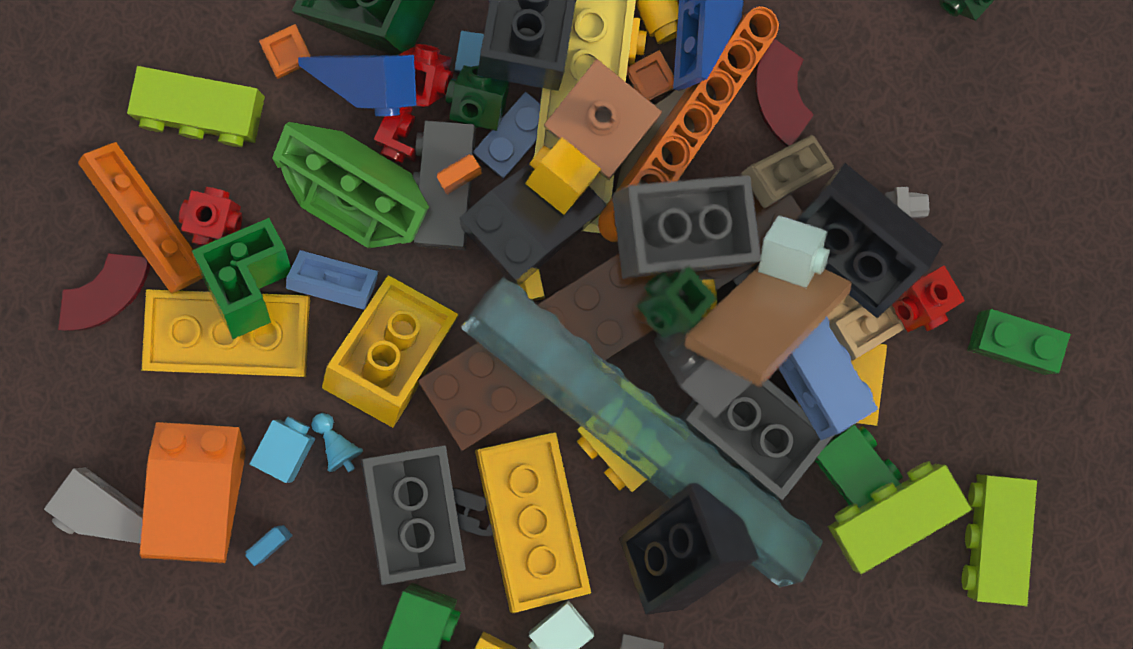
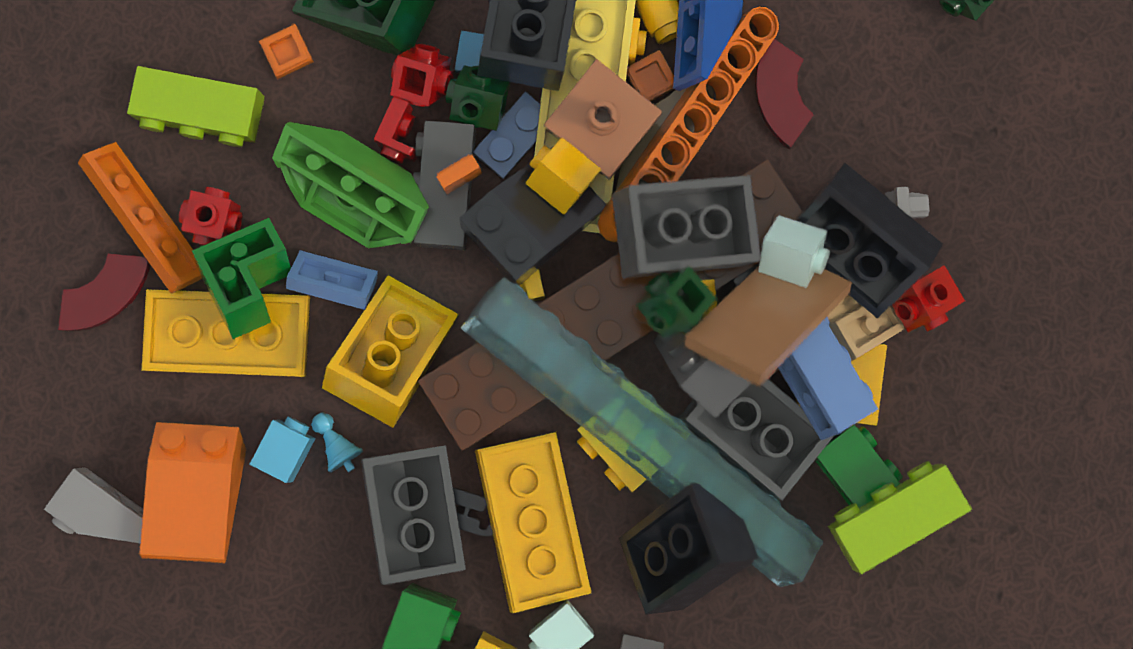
dark azure tile [245,525,293,566] -> none
blue slope [298,55,417,116] -> none
dark tan tile [741,135,834,208] -> none
lime brick [962,474,1037,606] -> none
green brick [967,309,1071,375] -> none

